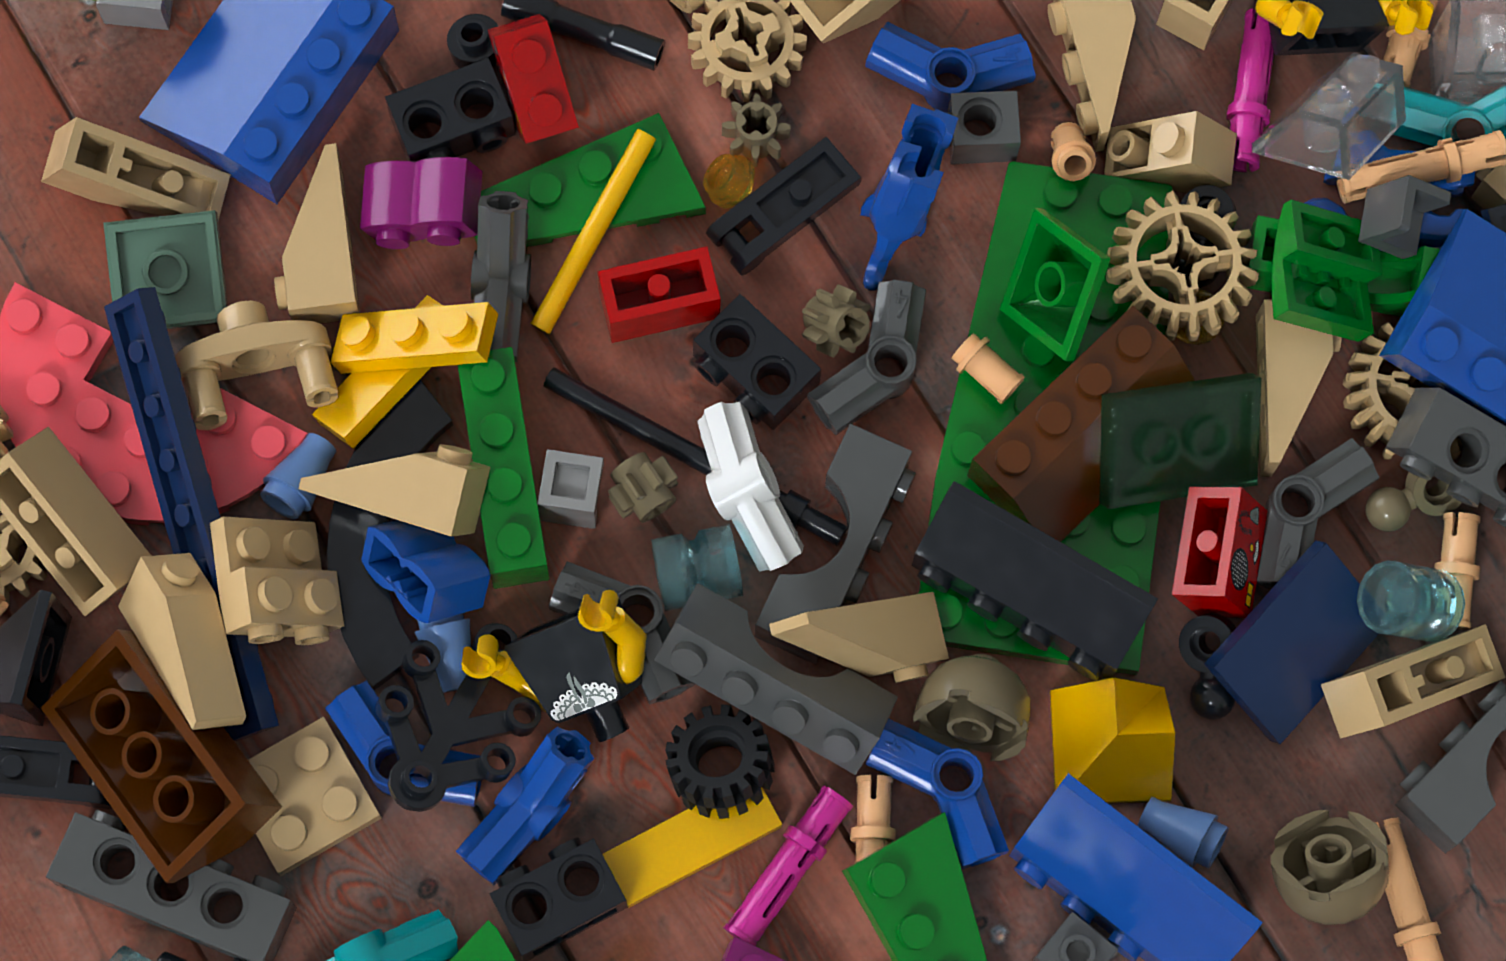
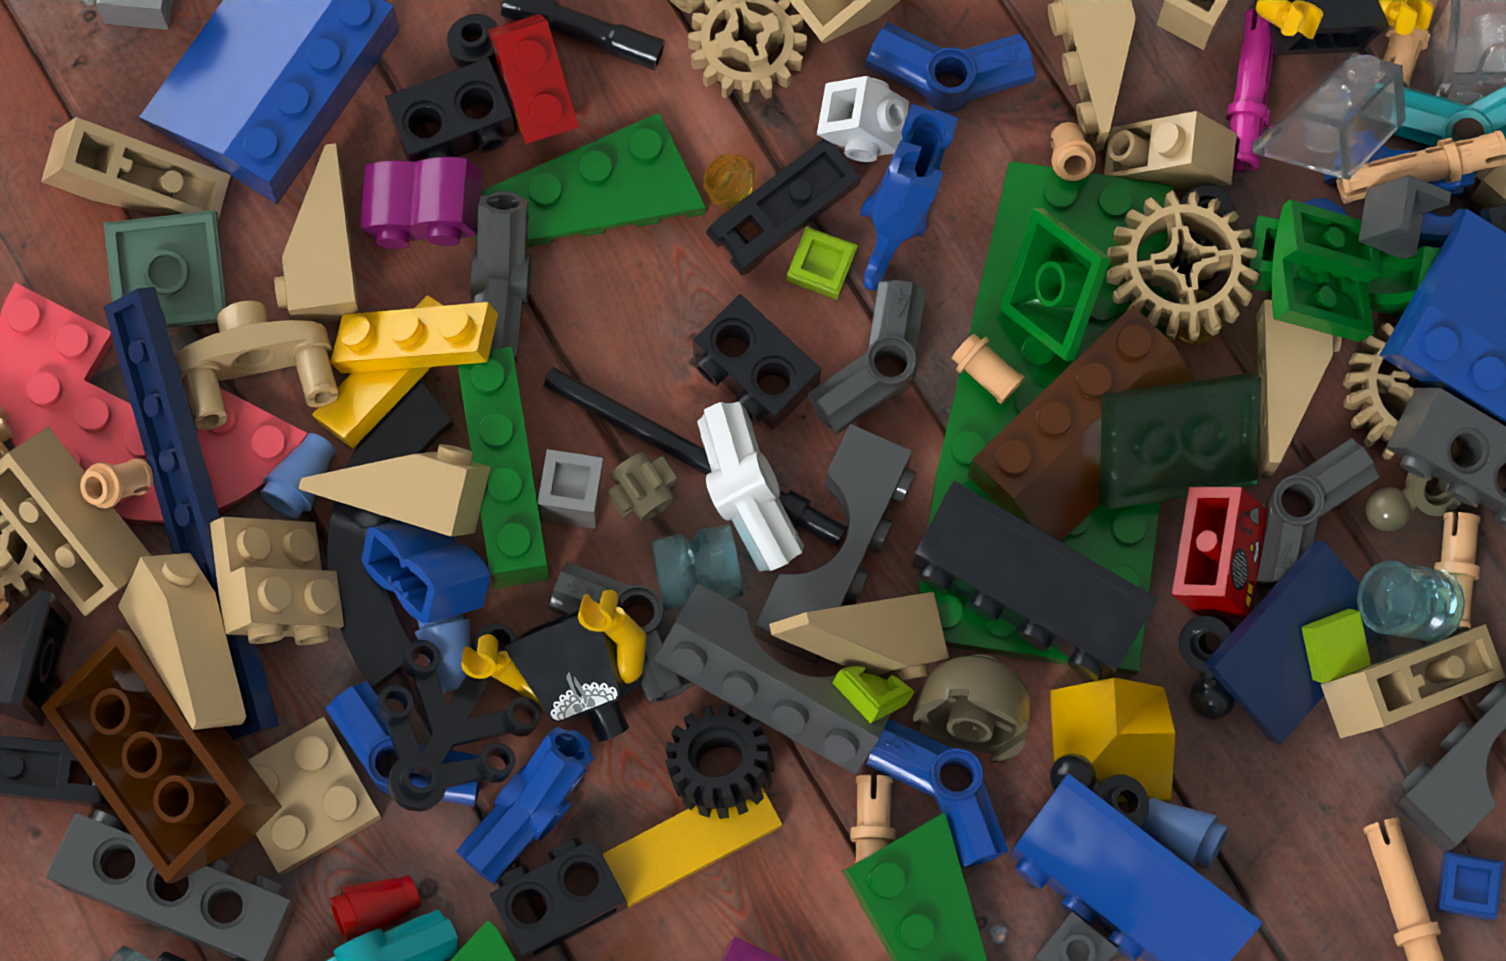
yellow bar [530,129,656,334] -> none
red brick [597,246,721,343] -> none
dark tan gear [722,94,791,167] -> none
dark pink pin [723,785,853,946] -> none
dark tan gear [802,284,871,357] -> none
dark grey brick [947,91,1021,164] -> none
dark tan cylinder [1270,810,1389,925] -> none
none -> light nougat pin [80,458,153,509]
none -> red cone [329,874,421,942]
none -> lime tile [786,226,858,300]
none -> white brick [817,76,909,162]
none -> lime tile [832,666,915,724]
none -> black plate [1050,753,1149,827]
none -> lime tile [1301,608,1371,684]
none -> blue tile [1436,852,1504,921]

